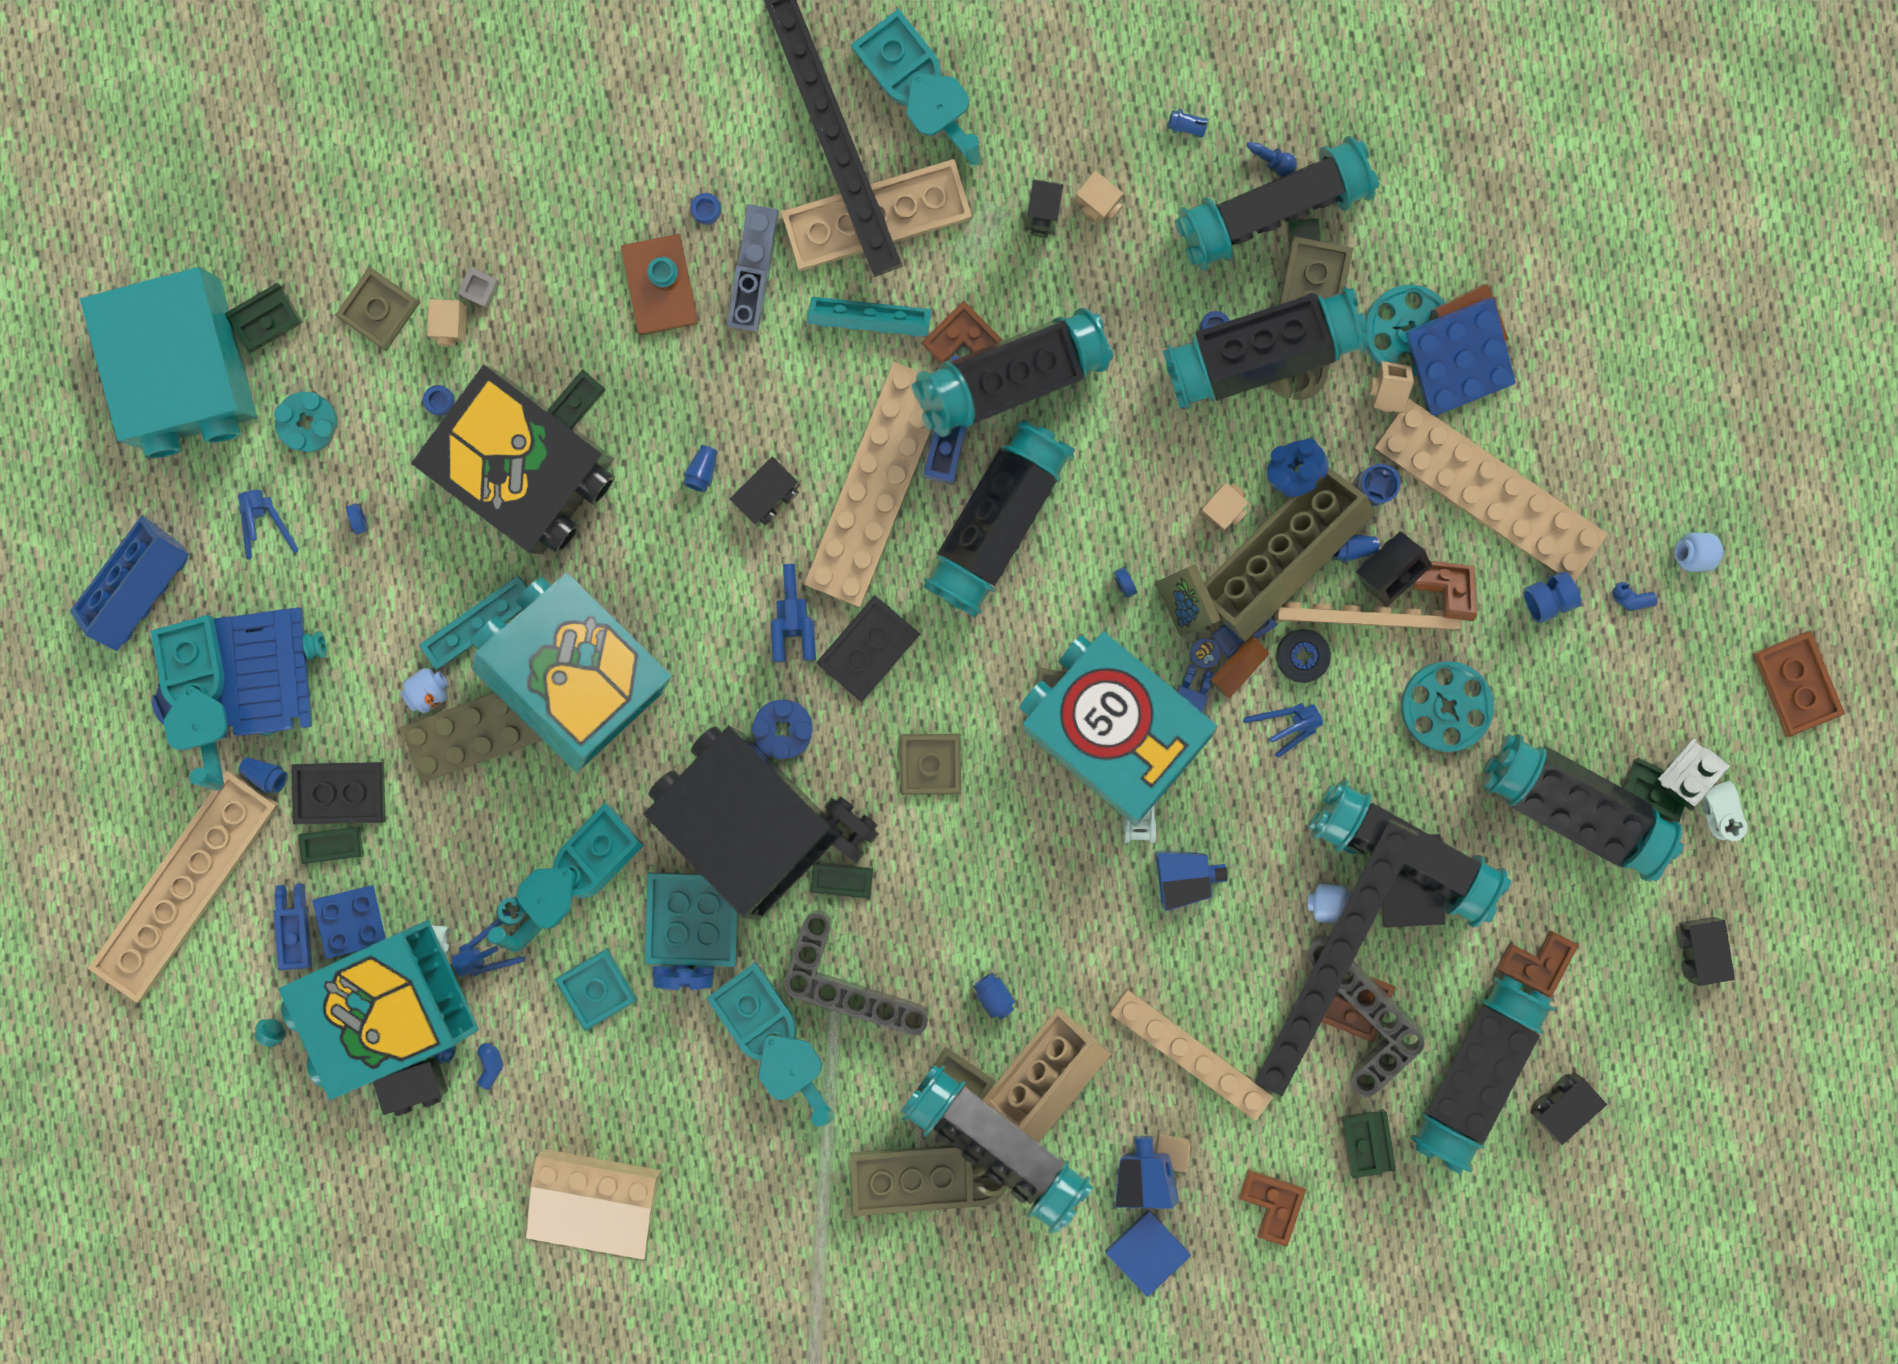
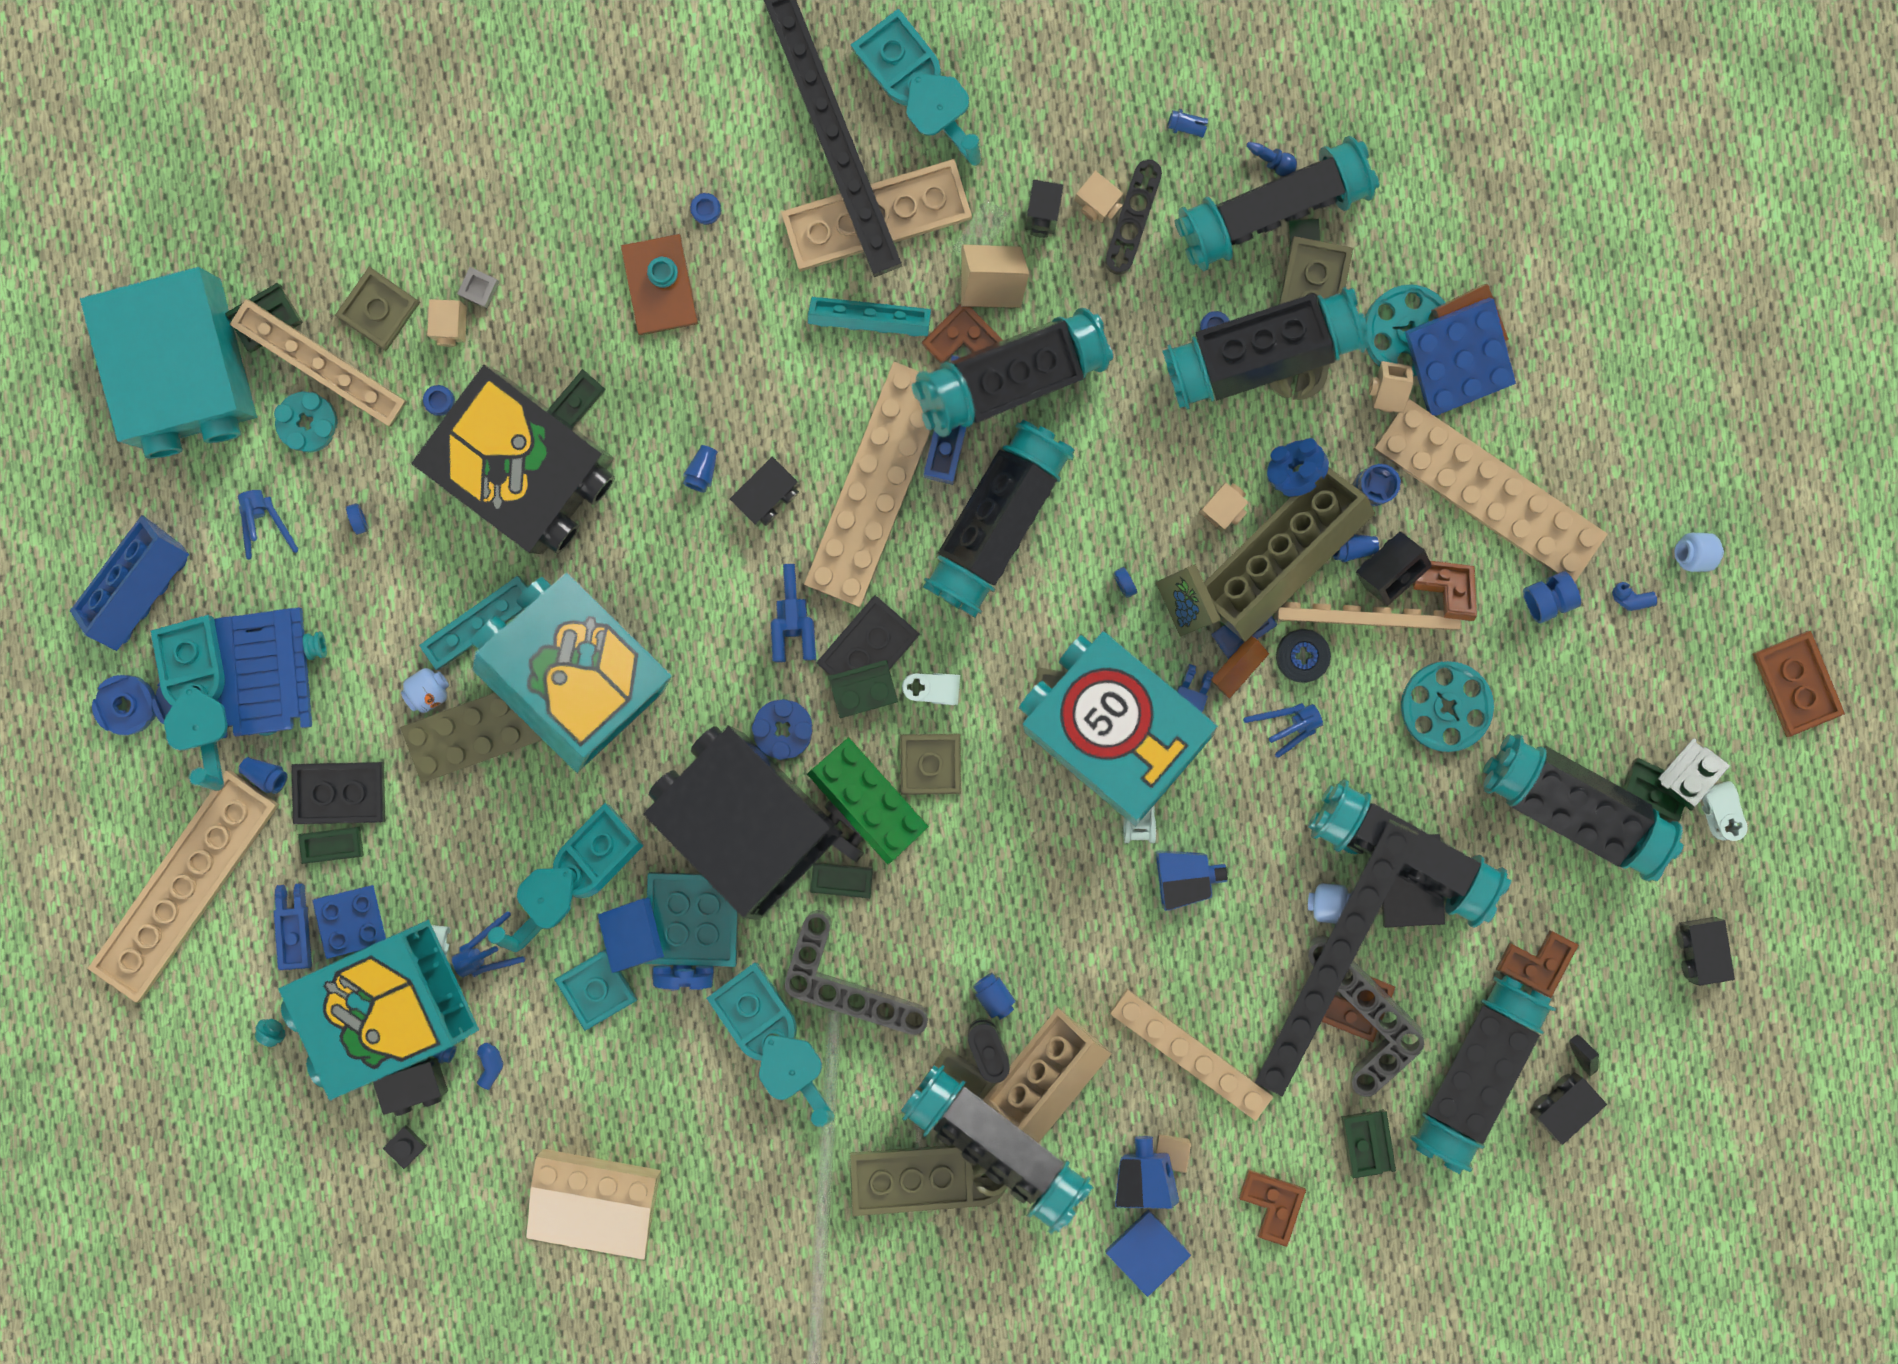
teal bush [496,897,525,926] -> none
sand blue slope [727,204,779,332] -> none
tile [1190,638,1221,668] -> none
none -> blue plate [92,675,156,735]
none -> tan plate [229,299,407,427]
none -> black plate [383,1125,427,1169]
none -> blue tile [598,898,664,973]
none -> green plate [807,737,929,865]
none -> dark green plate [828,660,898,719]
none -> light aqua piece [902,673,960,705]
none -> tan slope [961,244,1029,308]
none -> black brick [968,1018,1010,1083]
none -> black beam [1105,159,1162,275]
none -> black tile [1569,1034,1599,1076]

